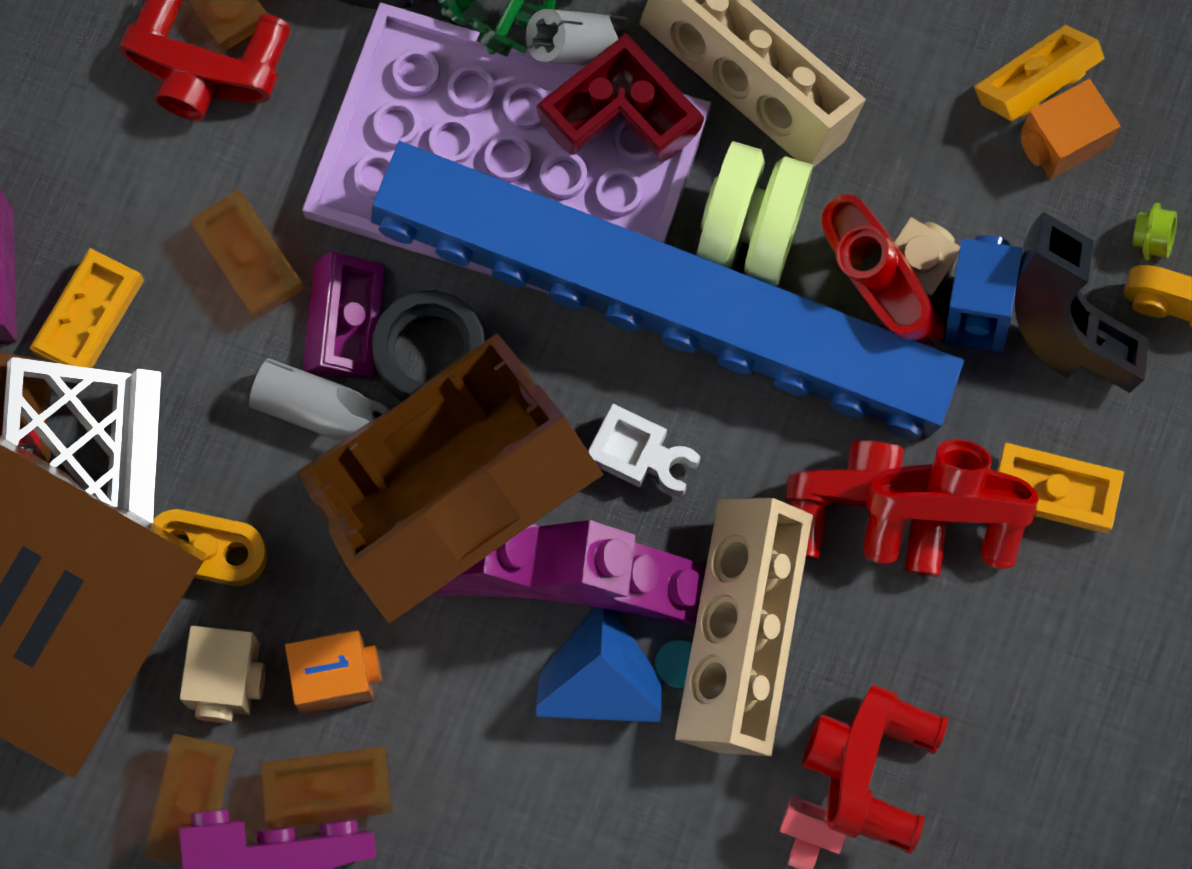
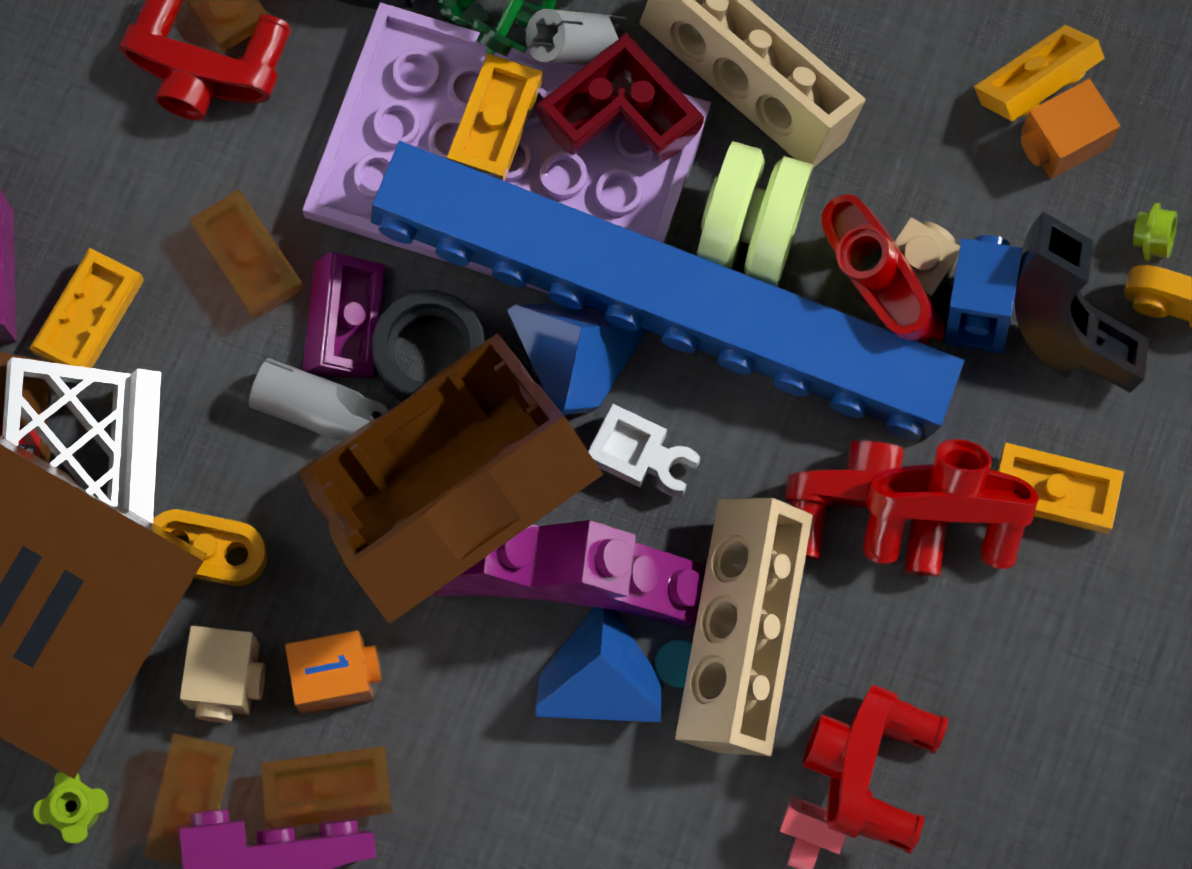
none -> lime plate [33,771,109,844]
none -> light orange plate [447,53,543,181]
none -> blue slope [507,303,647,415]

